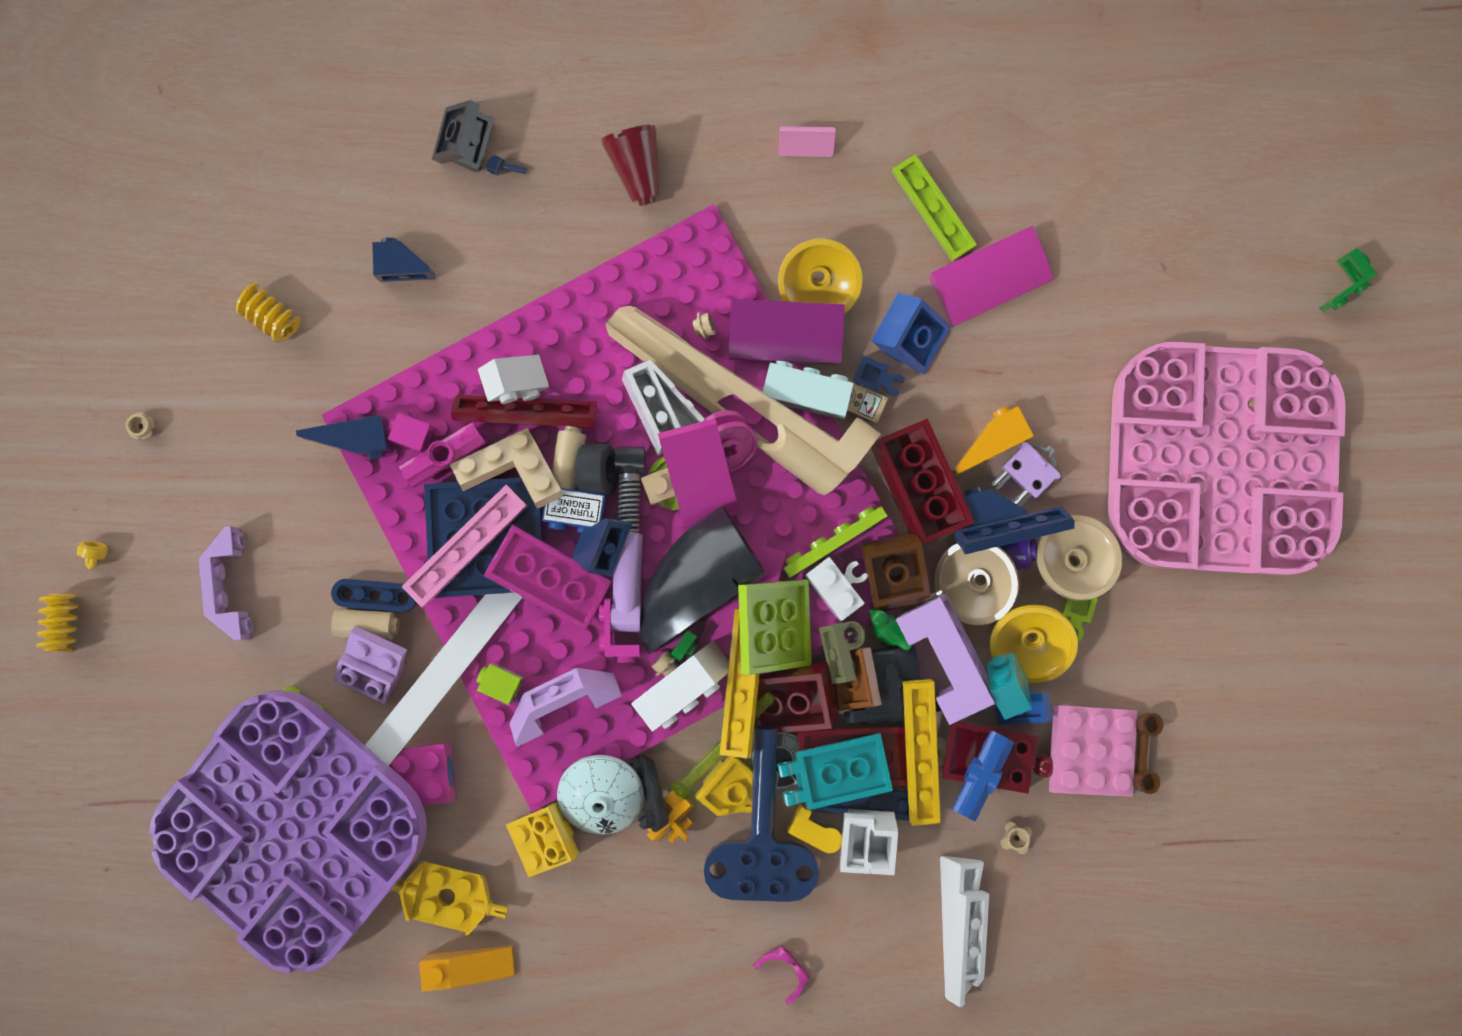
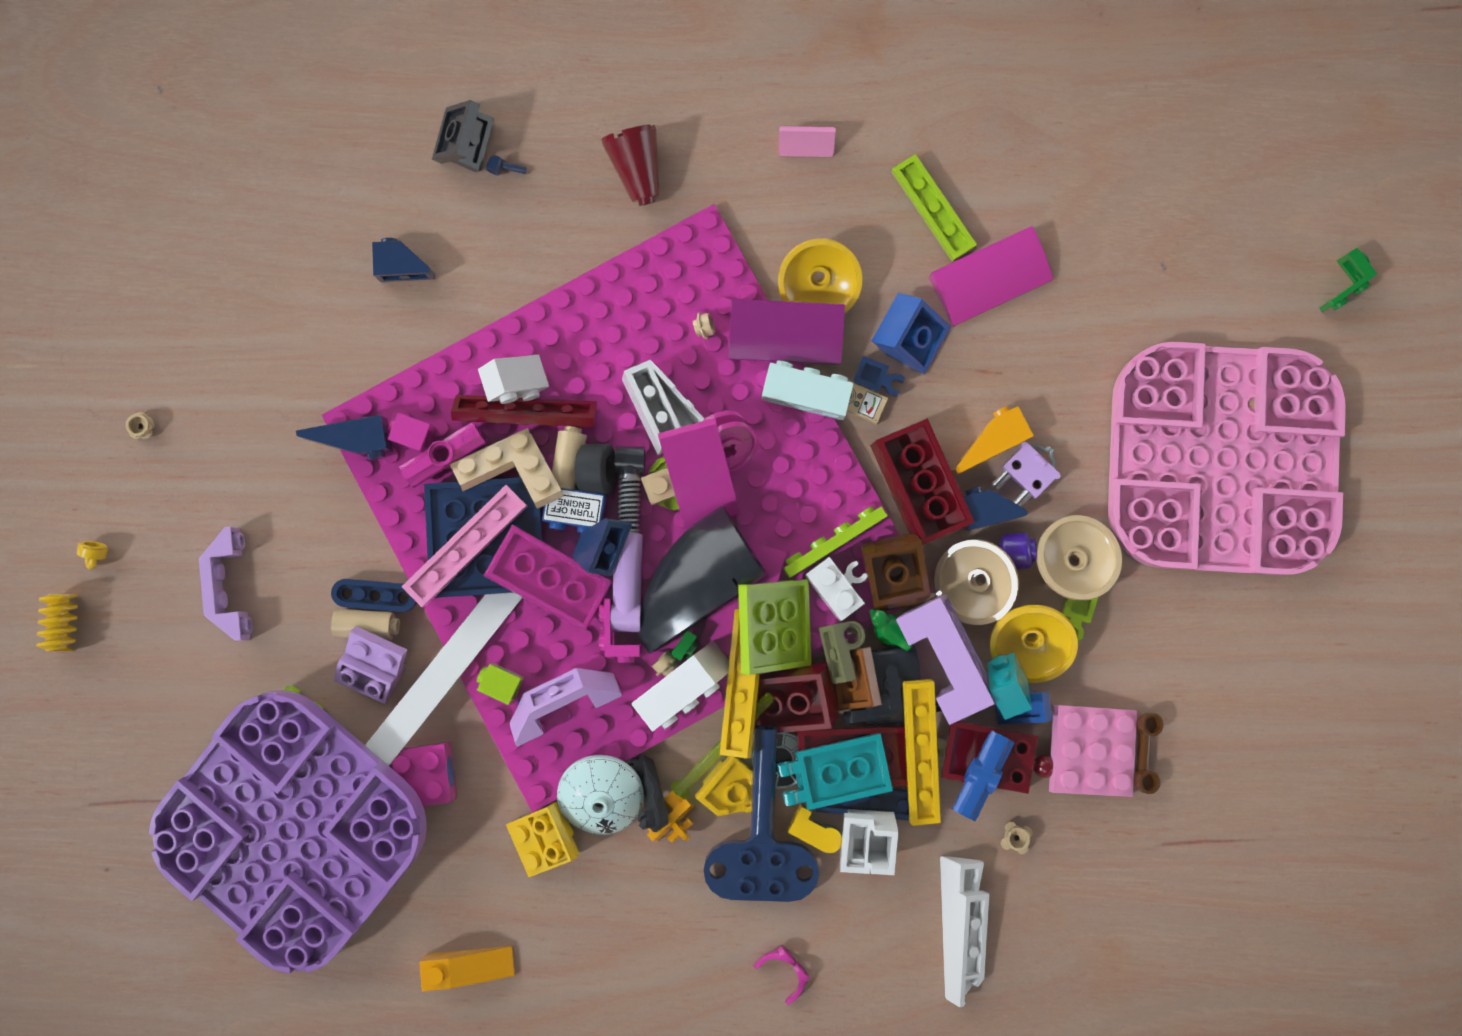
yellow piece [236,283,301,343] -> none
yellow plate [391,861,509,936] -> none
tan panel [606,306,881,495] -> none
dark blue tile [955,506,1075,555] -> none

